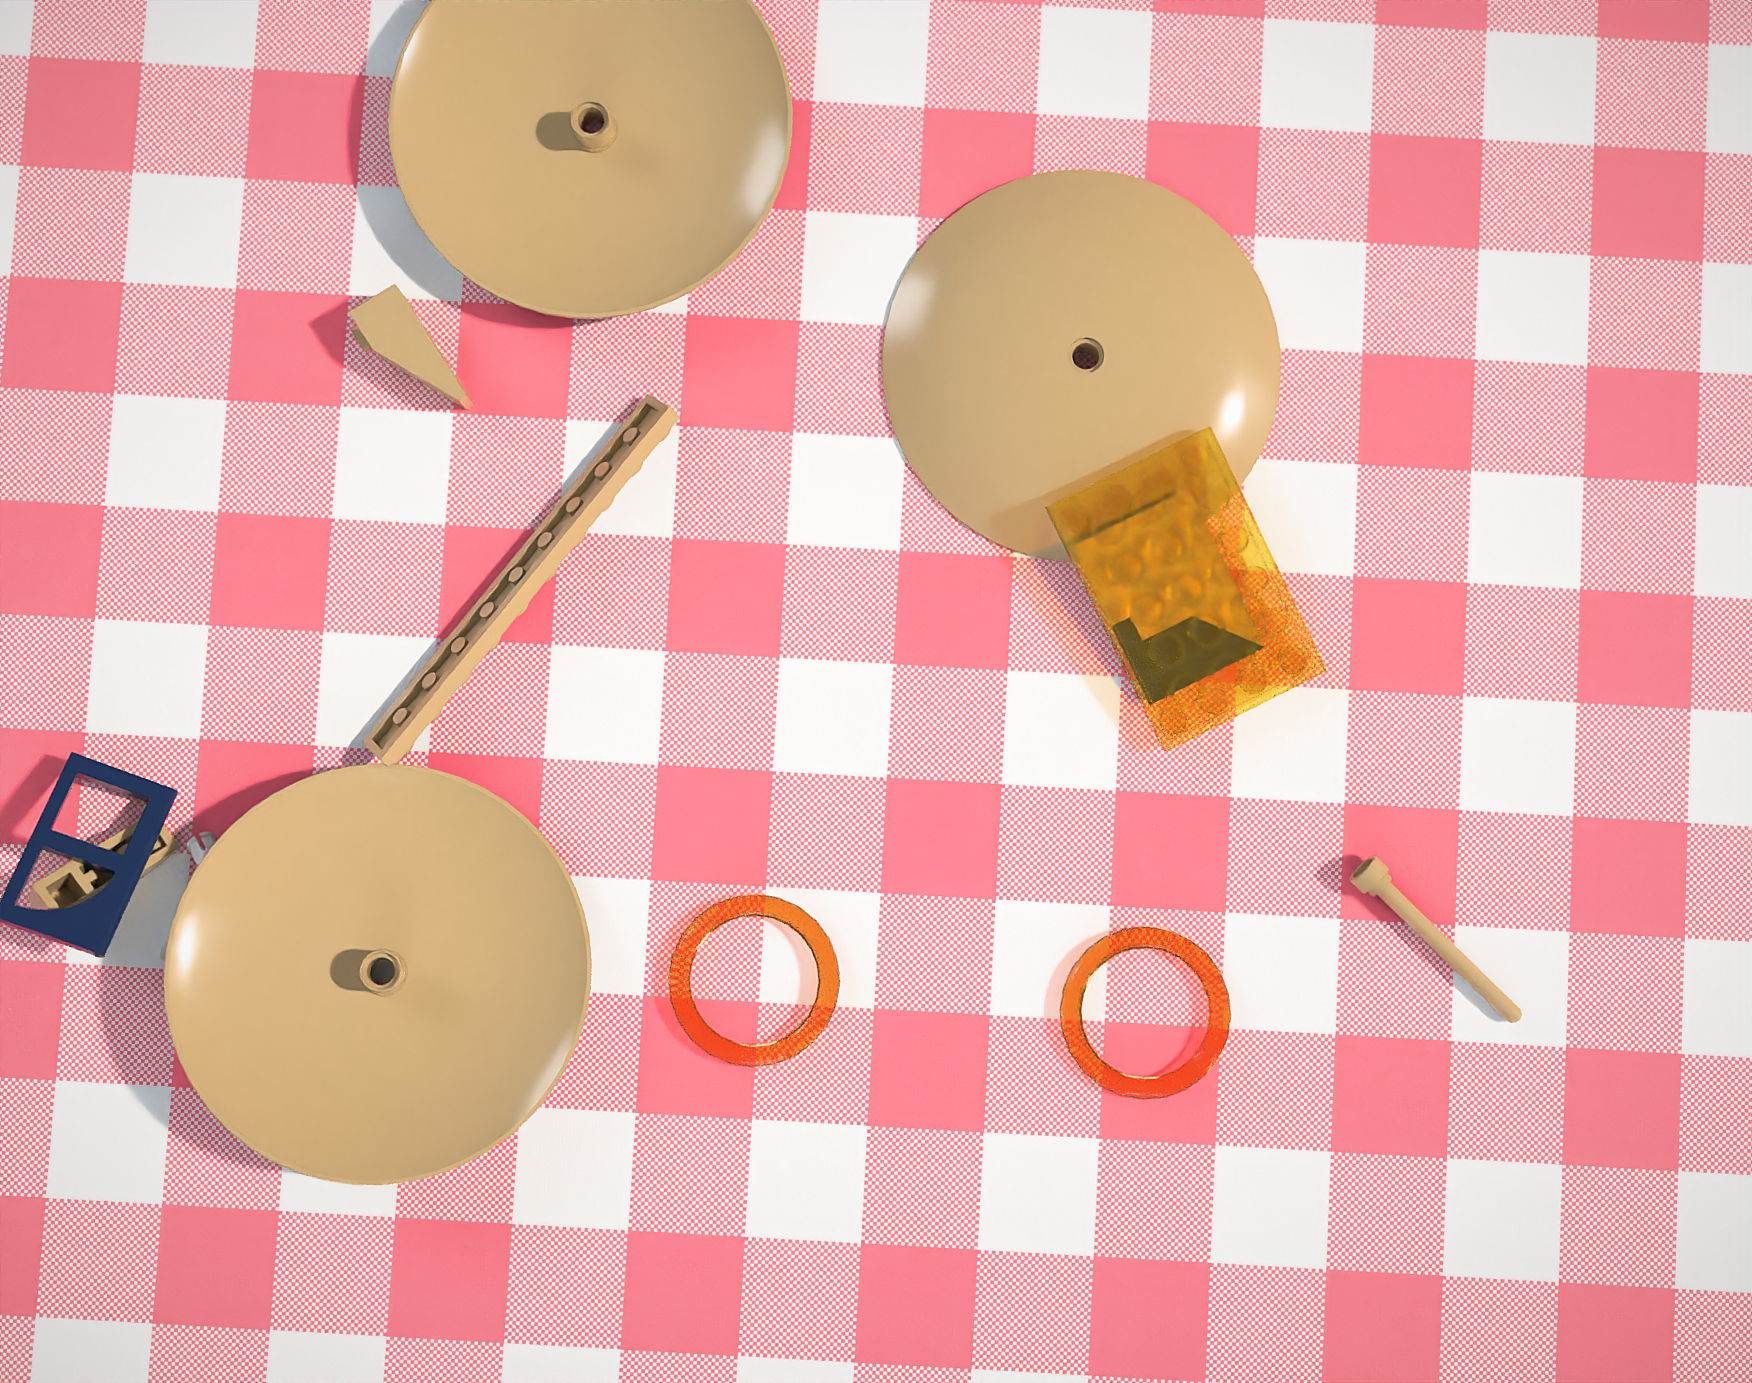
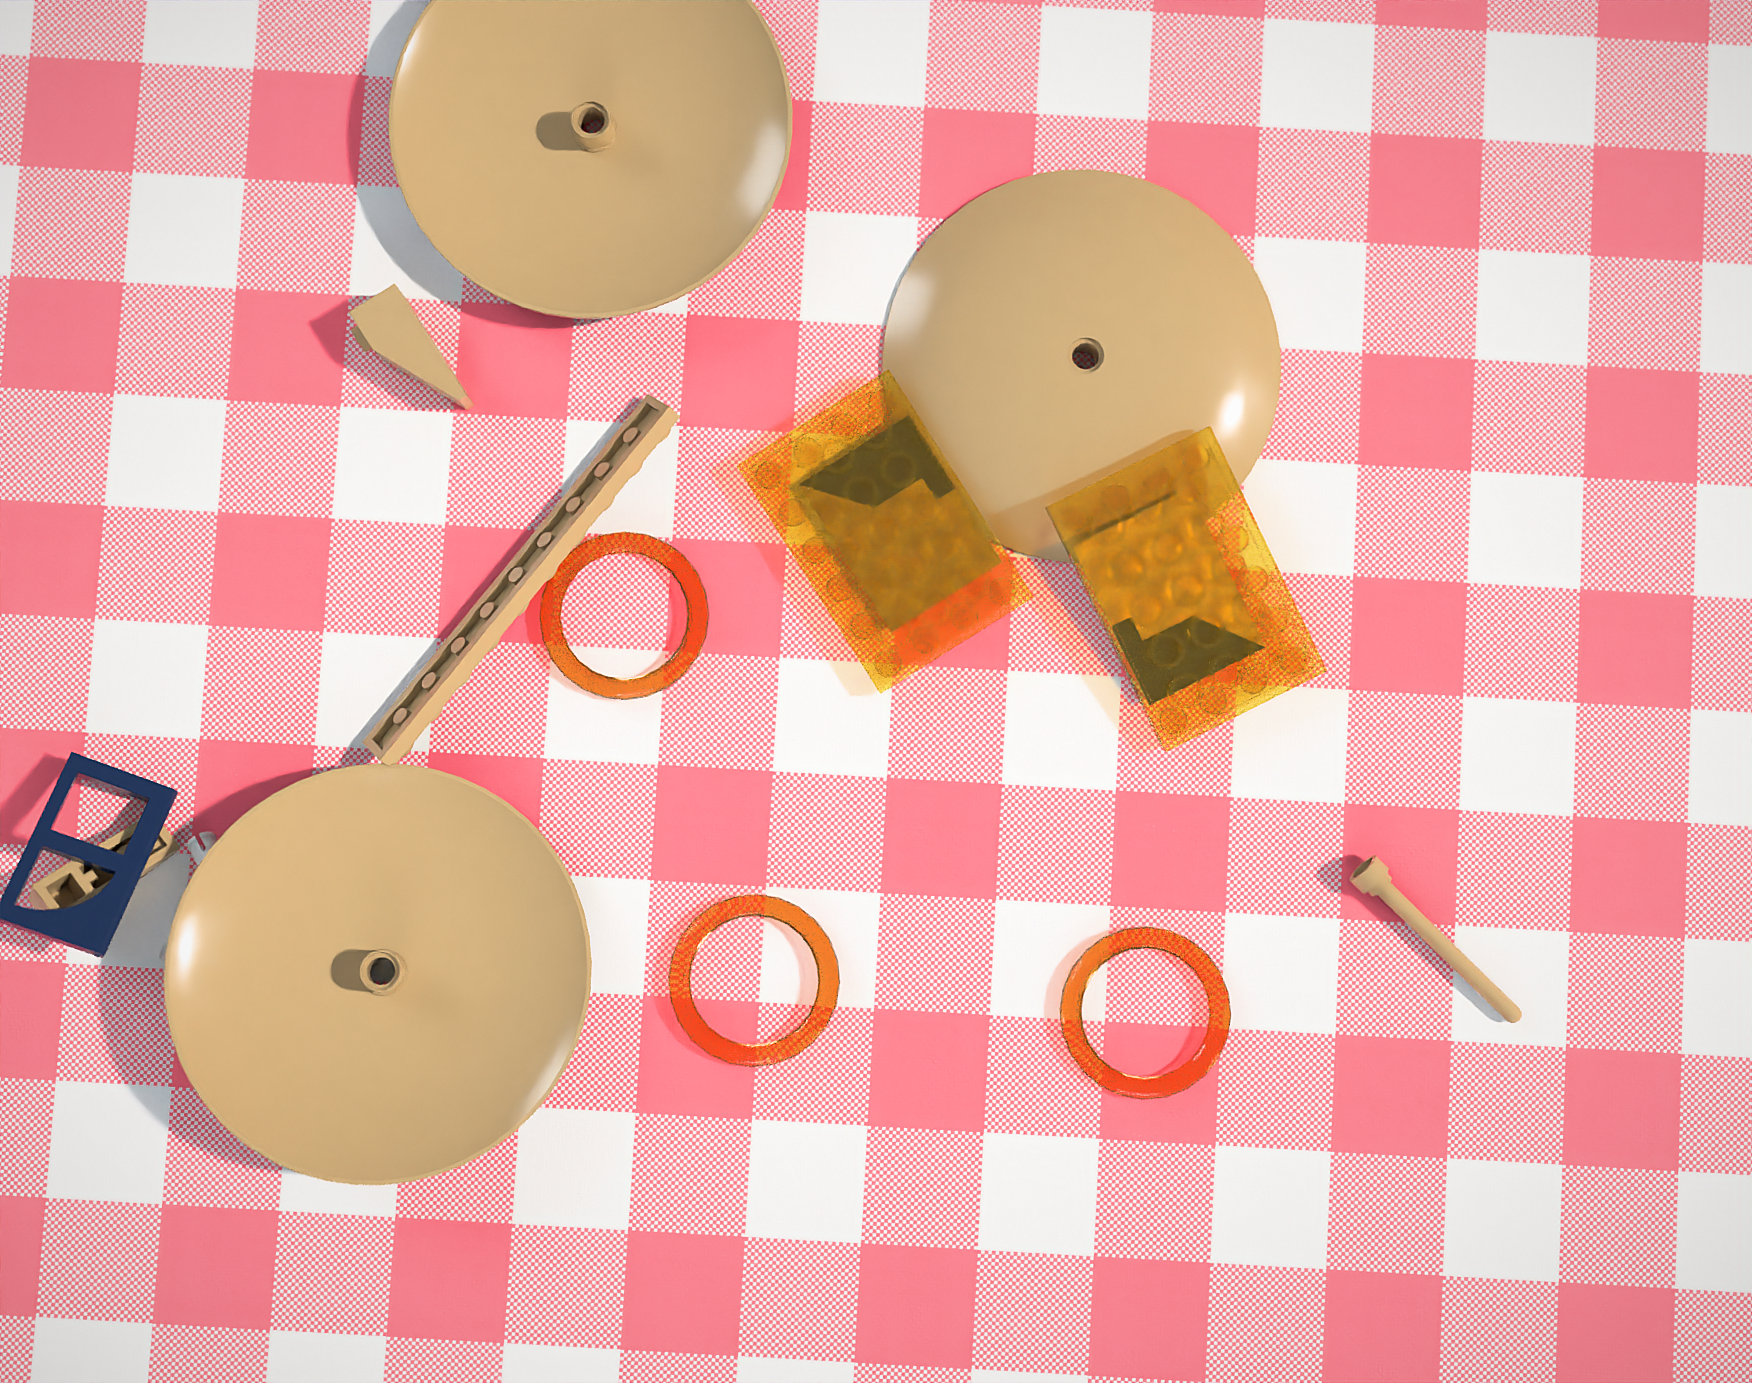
none -> clear orange wedge [539,531,710,701]
none -> clear yellow plate [737,369,1034,694]

